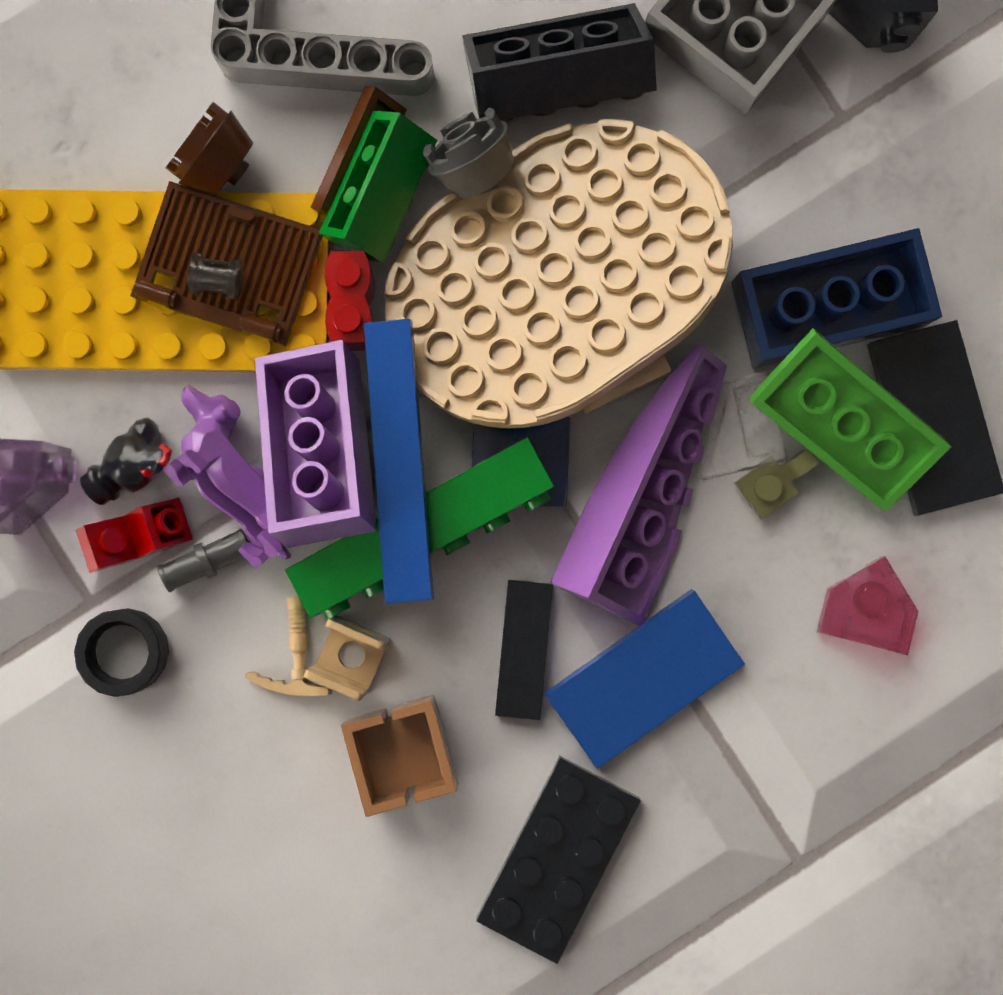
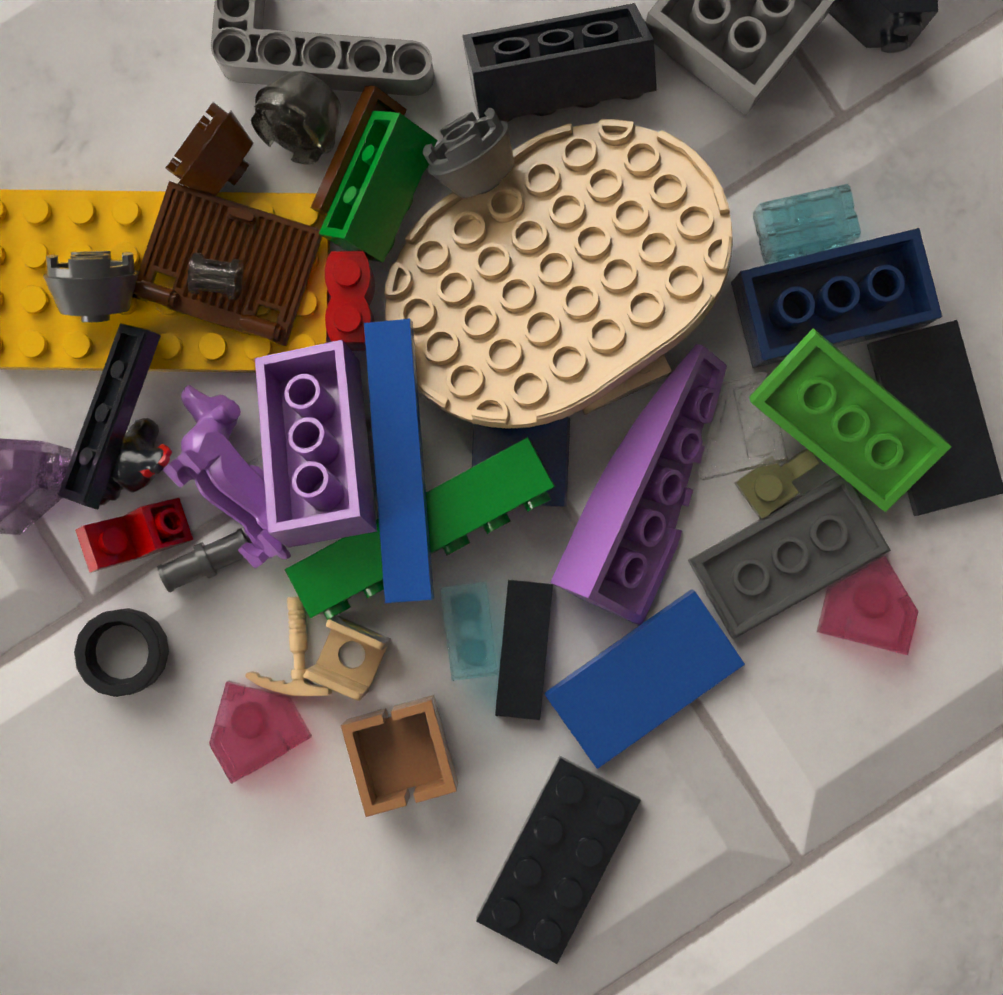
none -> dark grey cone [43,251,139,322]
none -> black tile [58,323,161,510]
none -> clear pink plate [209,680,312,784]
none -> clear smoke cone [251,70,341,165]
none -> clear light blue brick [440,581,498,681]
none -> dark grey tile [688,475,891,639]
none -> clear light blue brick [753,184,861,264]

